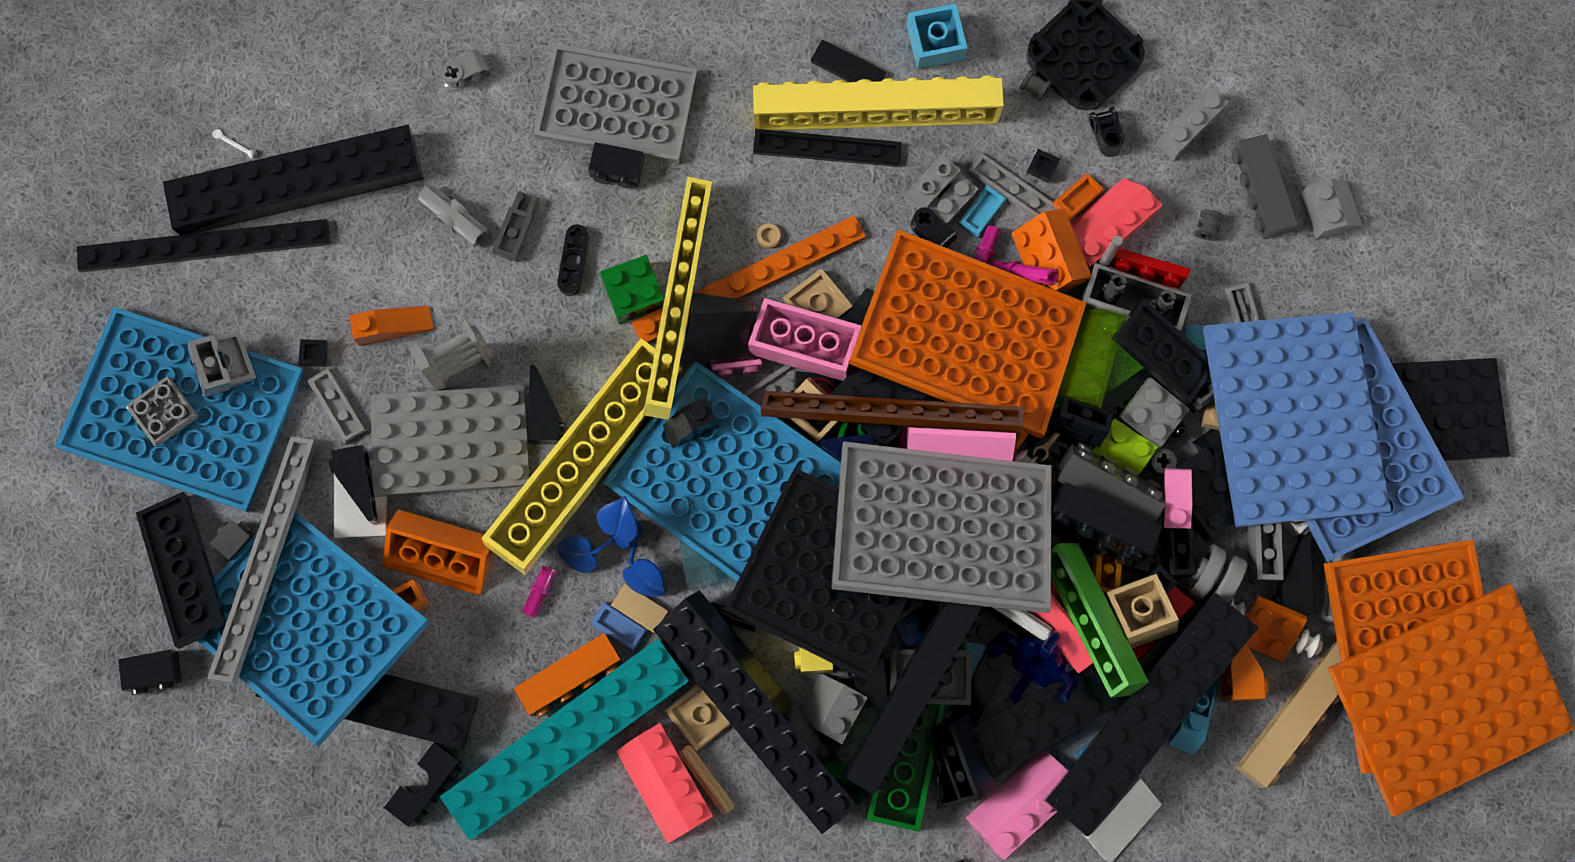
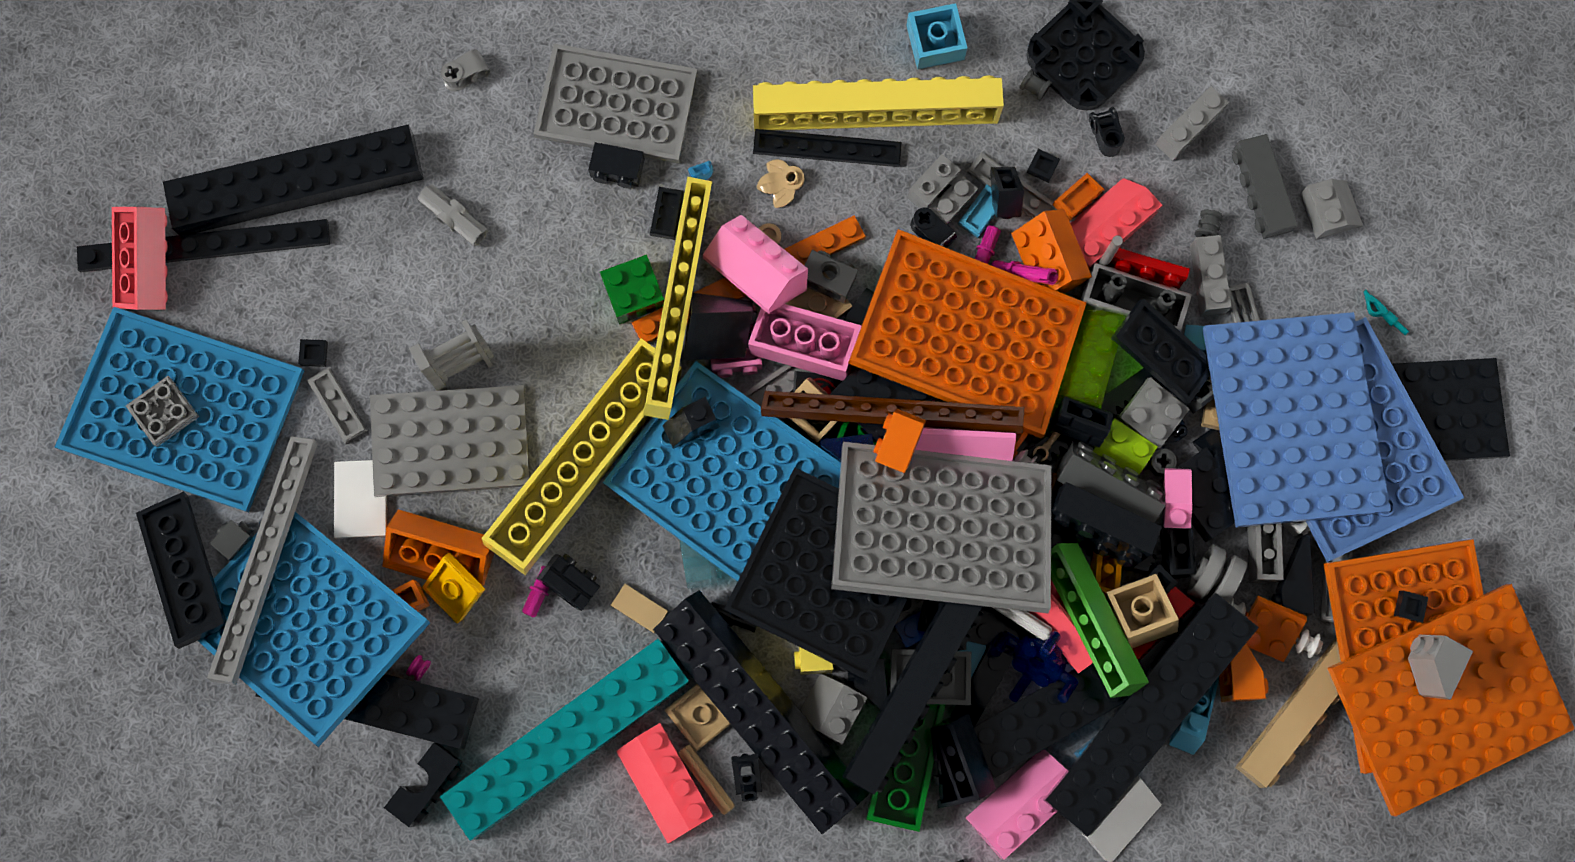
black brick [118,649,182,696] -> none
light grey brick [188,331,256,397] -> none
white hinge [212,129,258,159] -> none
black slope [329,445,379,525] -> none
orange slope [349,306,434,346] -> none
dark grey hinge [492,191,539,262] -> none
orange brick [514,633,622,718] -> none
black slope [527,365,566,445] -> none
black beam [557,224,589,296] -> none
blue plant [557,496,667,597] -> none
medium blue tile [590,602,648,652] -> none
black tile [811,40,886,82] -> none
none -> coral slope [112,207,168,310]
none -> dark pink bush [406,655,431,681]
none -> yellow tile [422,552,485,624]
none -> black brick [537,553,600,611]
none -> black plate [650,187,684,240]
none -> dark azure tile [688,161,713,180]
none -> bright pink slope [703,215,808,314]
none -> black hips [731,753,762,802]
none -> tan plate [757,159,805,208]
none -> dark grey brick [805,250,858,304]
none -> orange brick [873,409,927,473]
none -> black slope [990,167,1024,219]
none -> light grey brick [1190,235,1232,317]
none -> teal hand [1363,290,1409,335]
none -> black plate [1394,591,1428,623]
none -> light grey slope [1408,634,1473,700]

